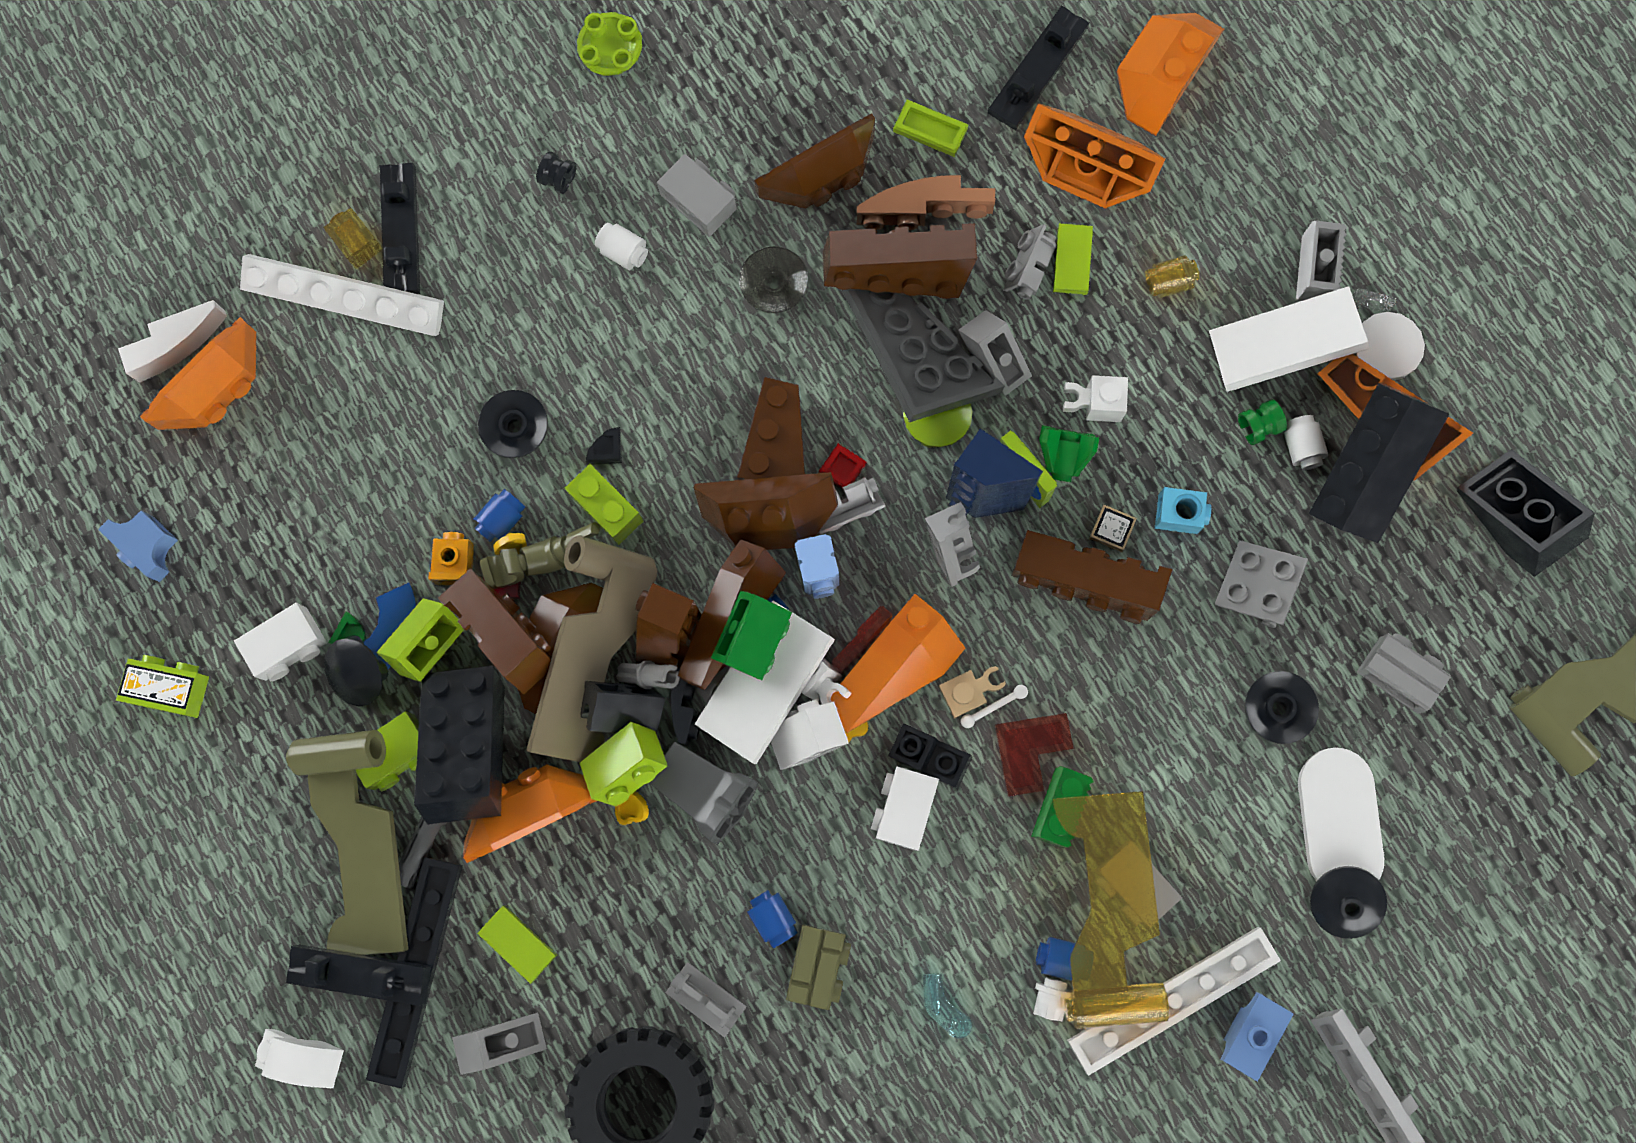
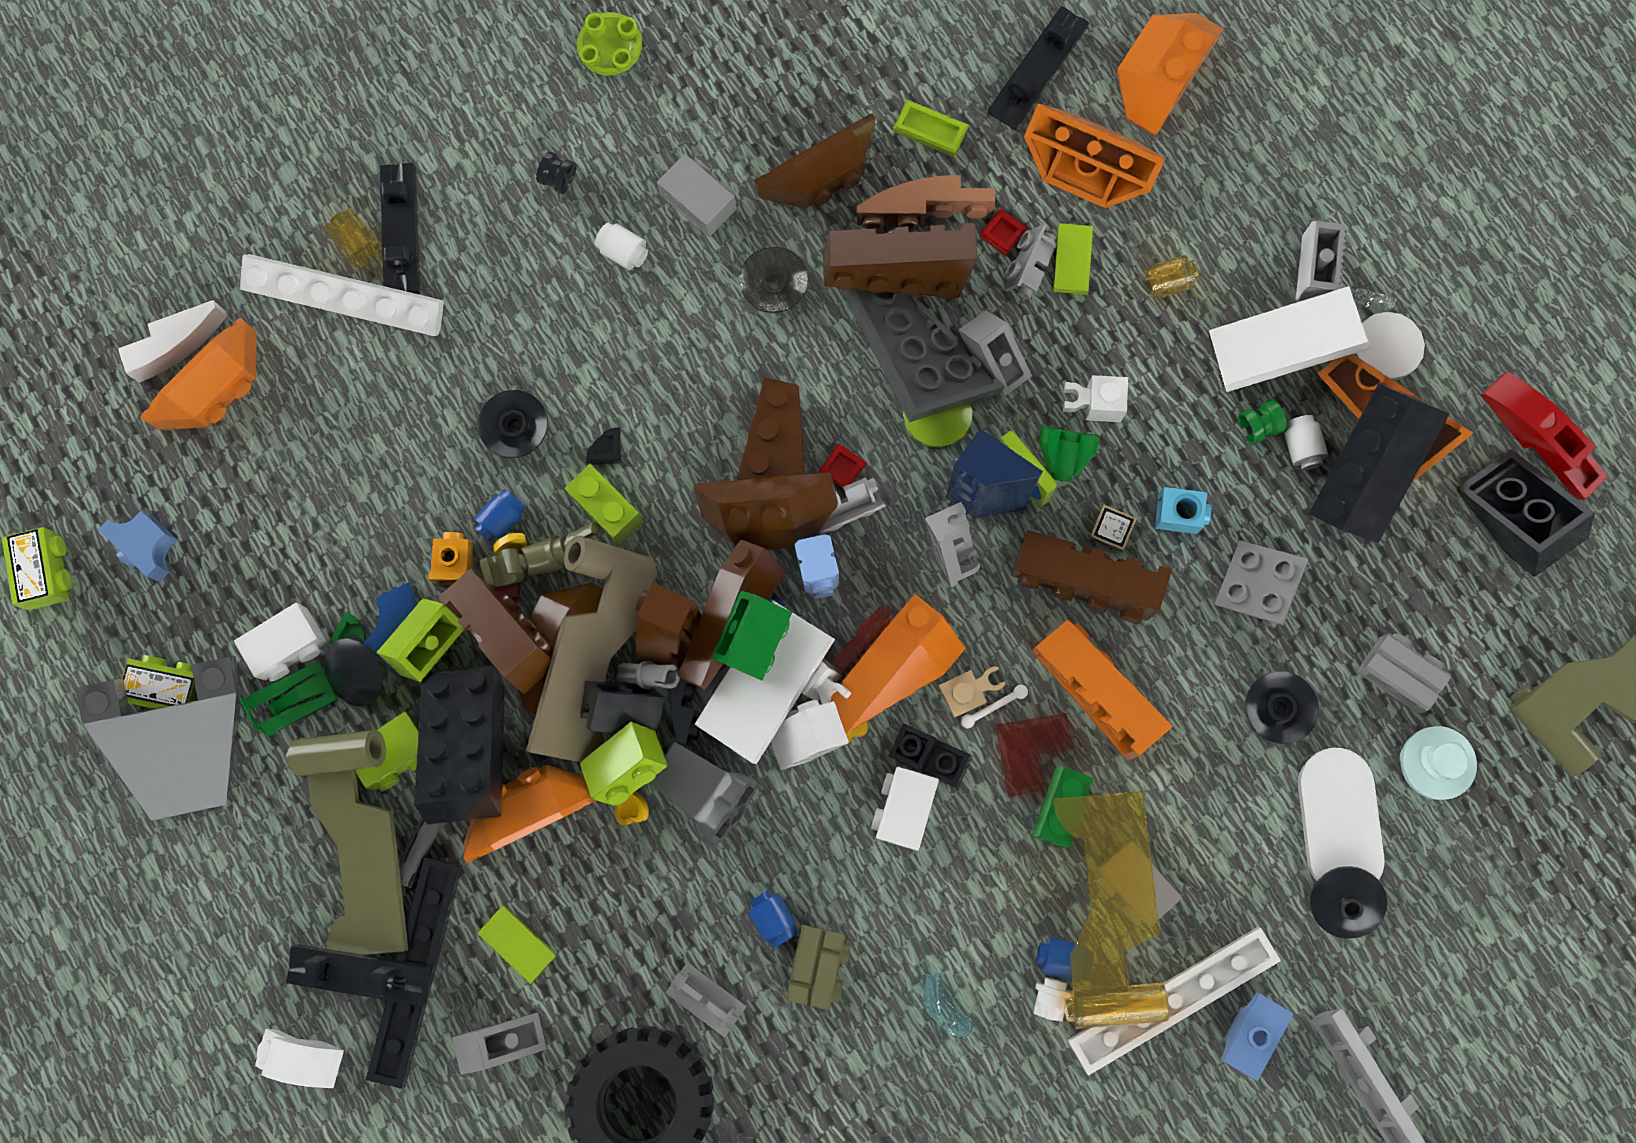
none -> brick [1,527,72,610]
none -> wedge [75,656,243,821]
none -> green piece [238,661,338,736]
none -> red tile [979,208,1028,257]
none -> orange wedge [1032,619,1173,761]
none -> light aqua plate [1400,726,1477,800]
none -> red slope [1481,372,1608,500]

